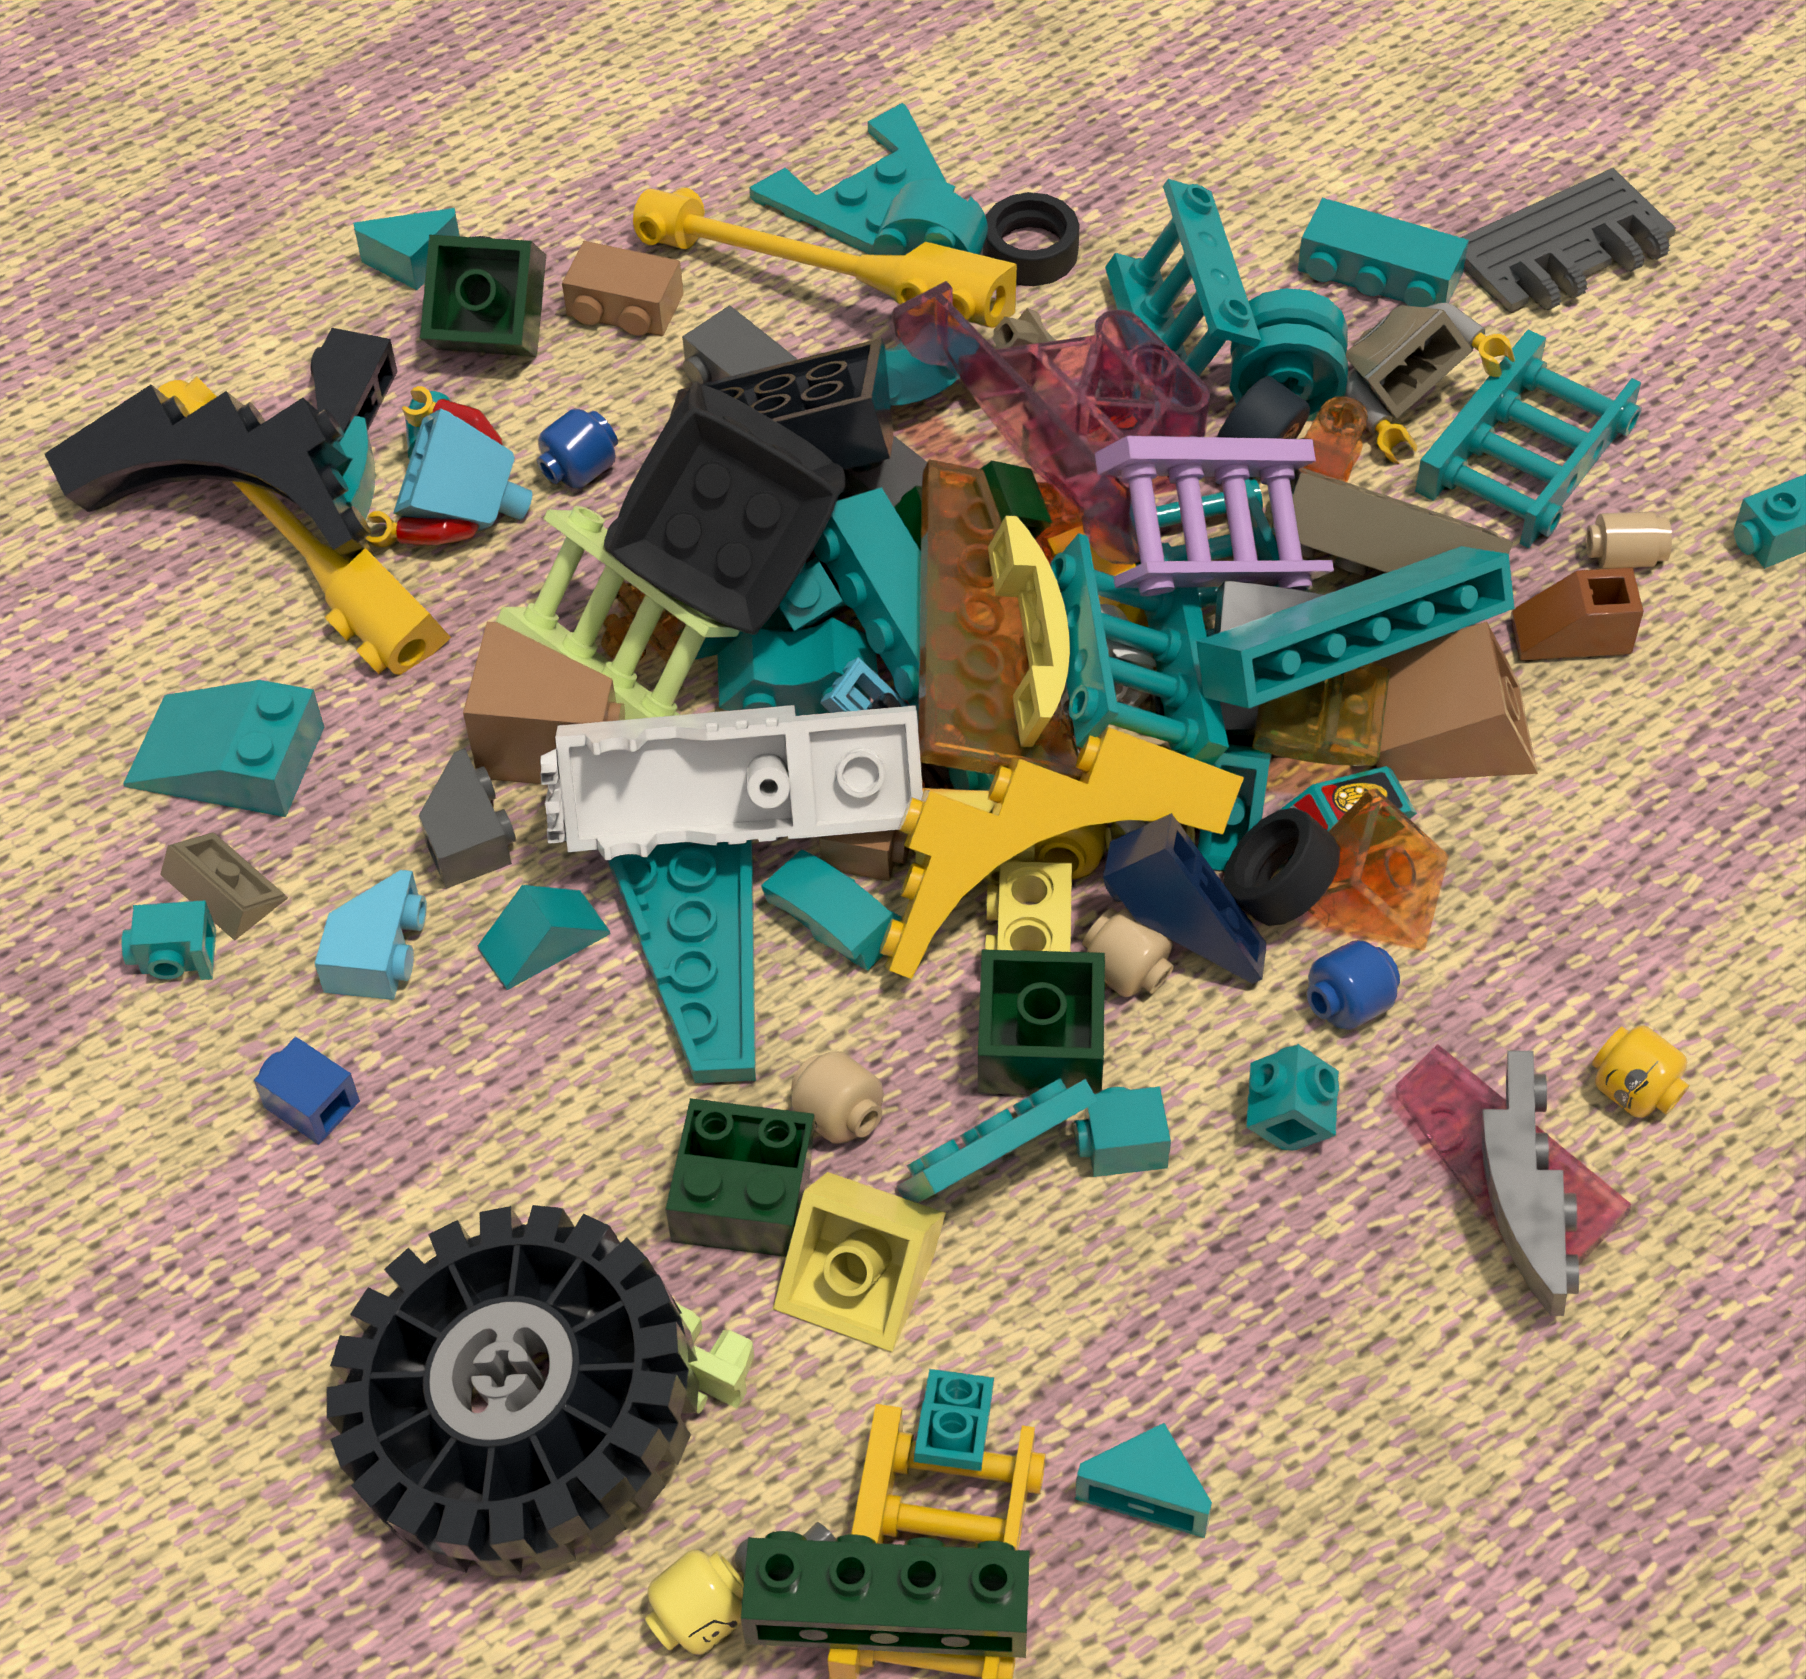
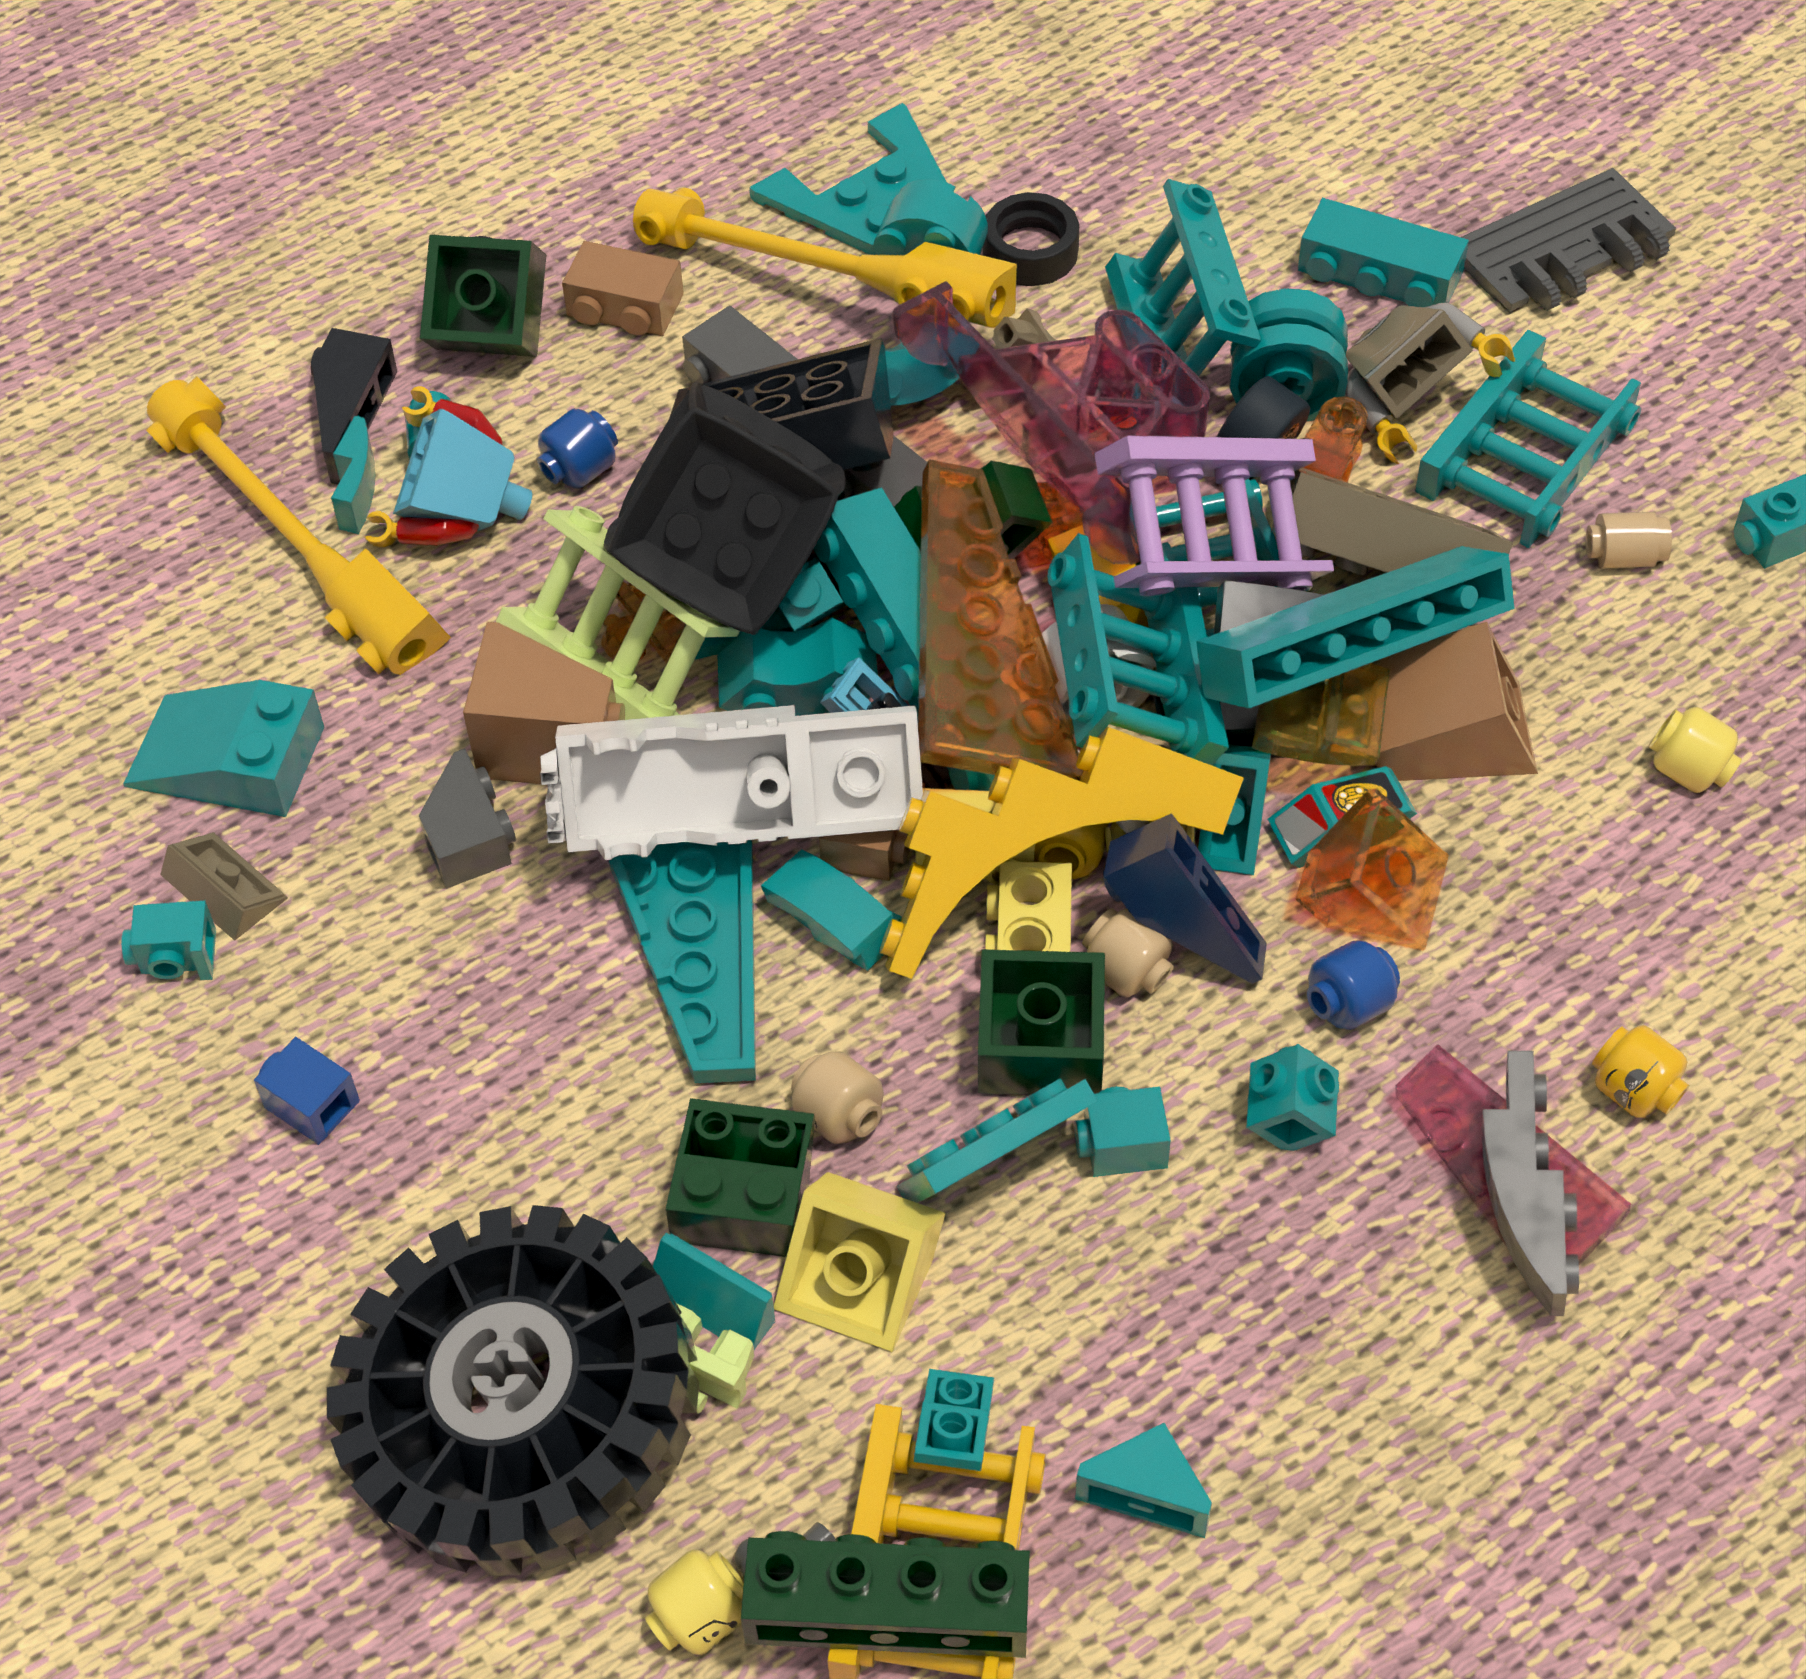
black arch [44,384,375,563] -> none
medium azure slope [314,870,427,1000] -> none
teal slope [353,208,460,290] -> none
teal slope [478,885,611,990] -> none
light yellow slope [988,516,1070,747] -> none
black tyre [1224,808,1340,926] -> none
dark orange slope [1510,567,1644,660] -> none
none -> teal slope [653,1233,776,1350]
none -> light yellow head [1649,707,1742,793]

